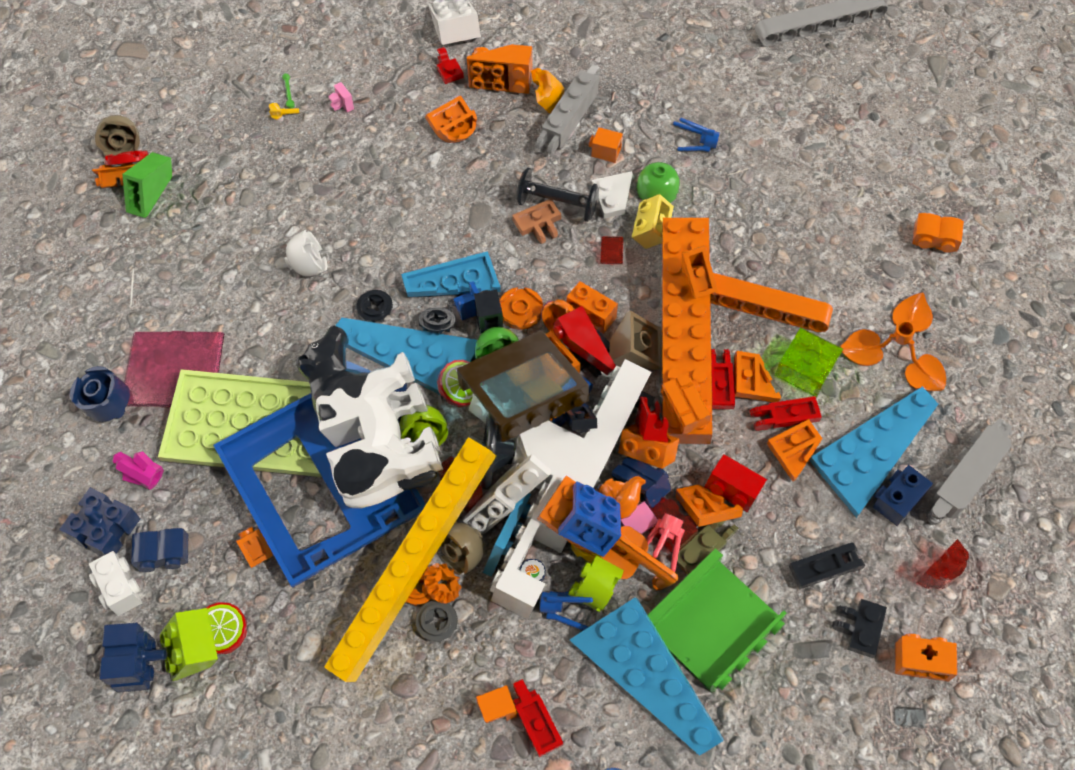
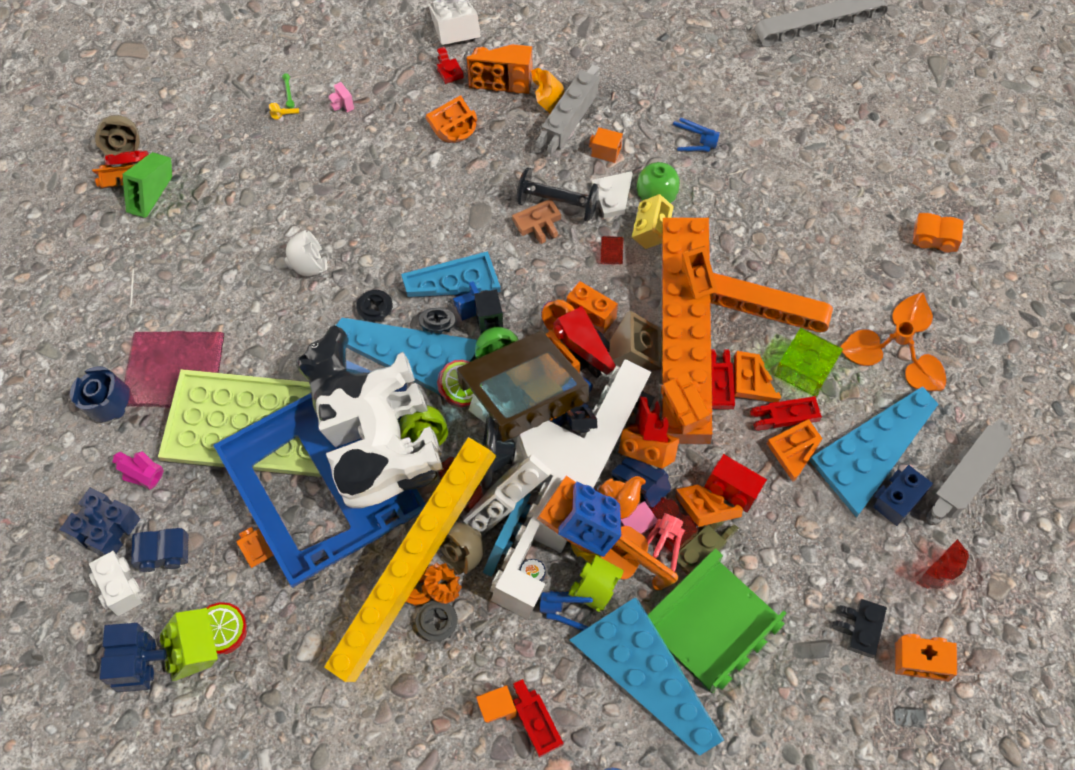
orange tile [500,287,543,330] -> none
black plate [789,542,865,590] -> none

